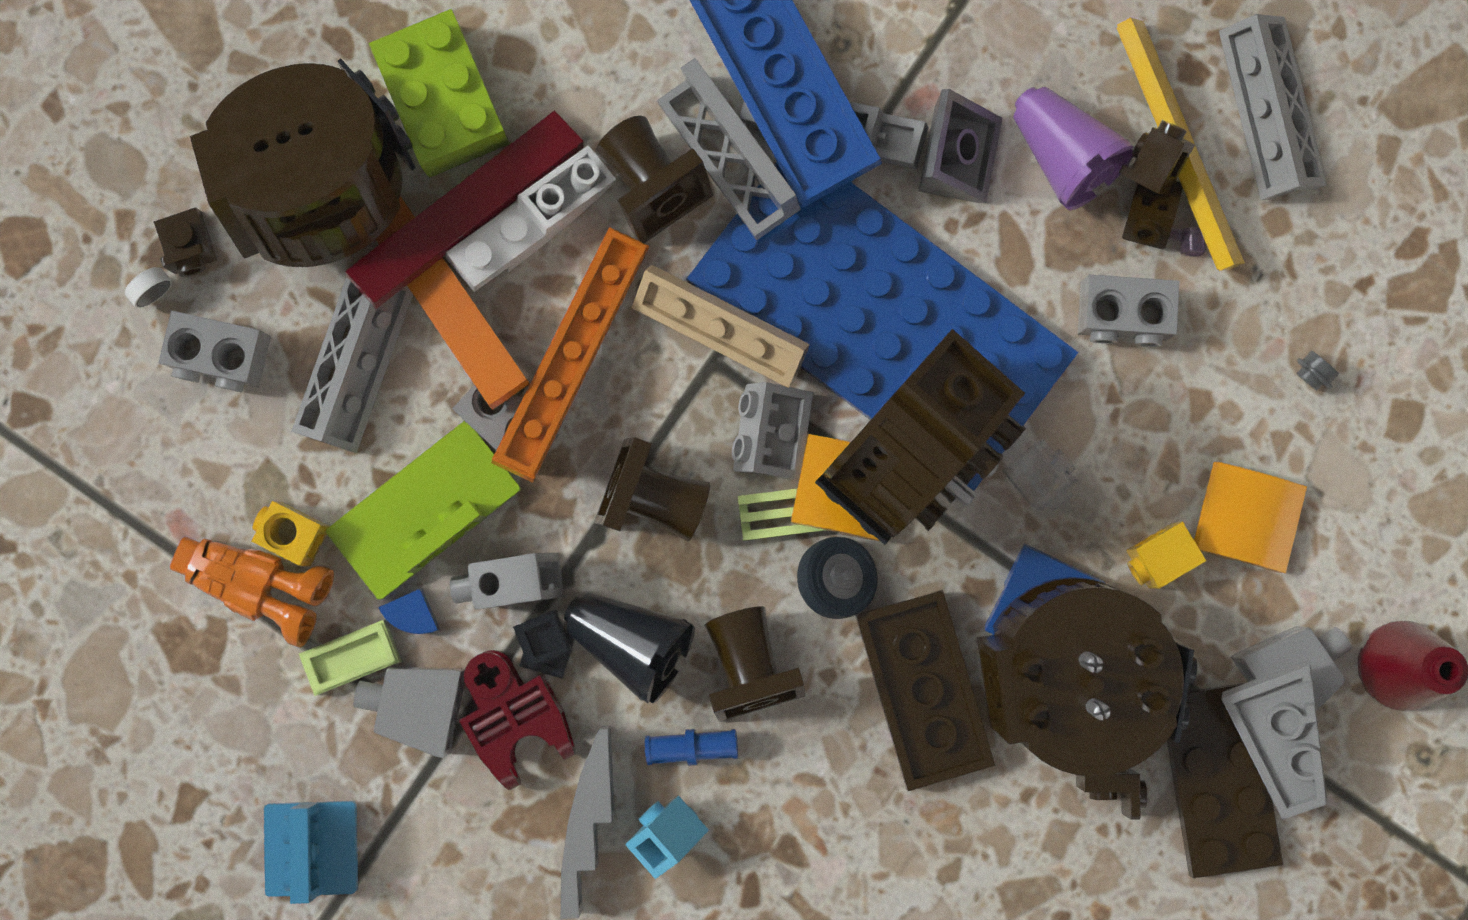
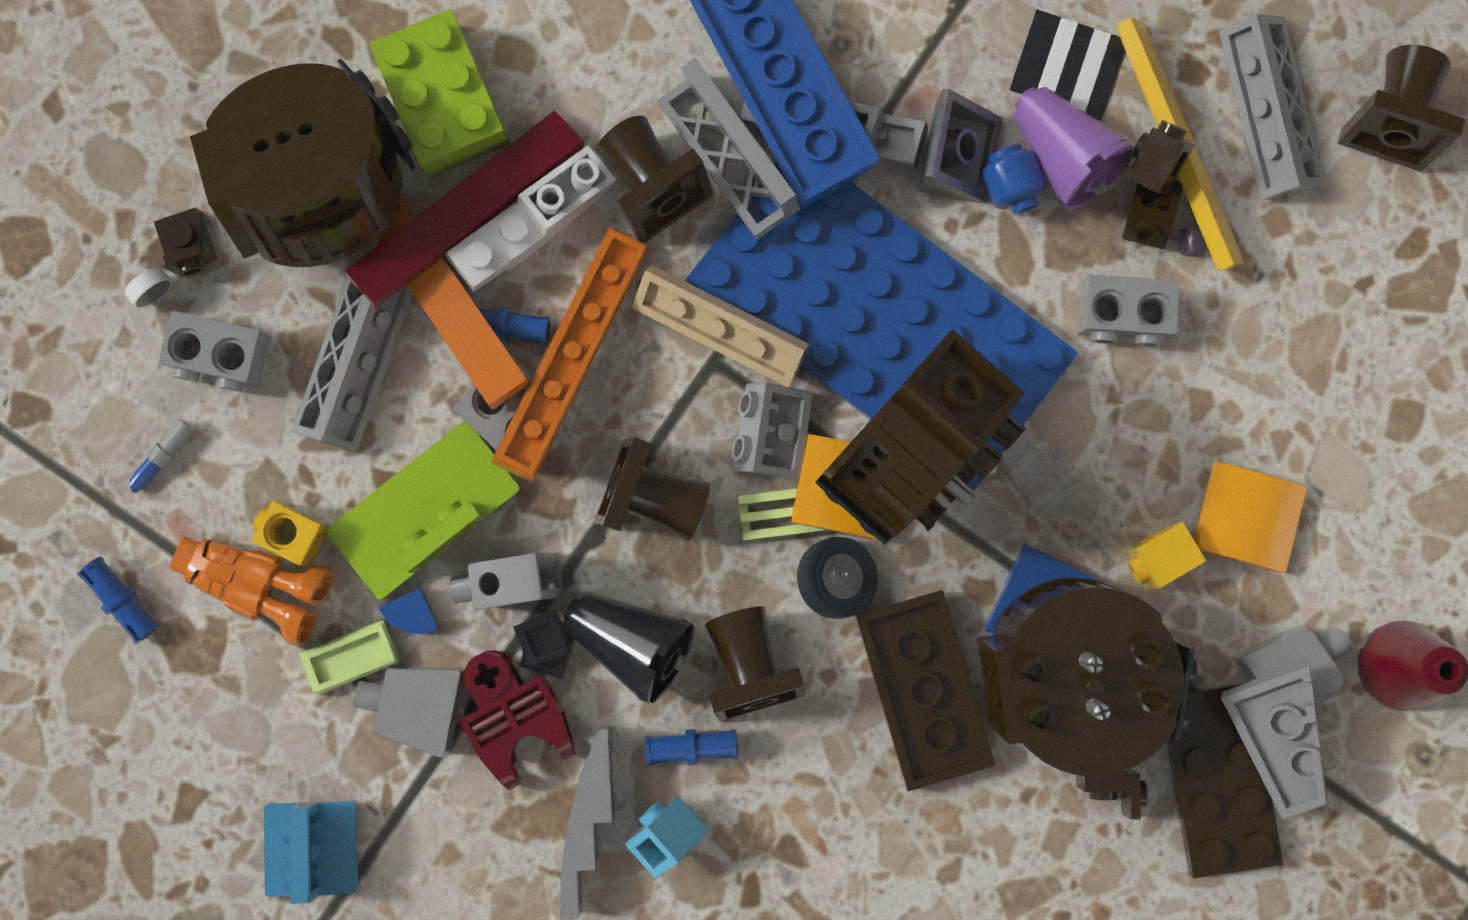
dark grey plate [1296,350,1339,391] -> none
none -> blue pin [77,556,159,644]
none -> light grey piece [129,419,195,493]
none -> blue pin [478,307,551,345]
none -> blue head [982,144,1047,215]
none -> black sticker [1009,9,1125,121]
none -> dark brown plant [1337,45,1465,172]

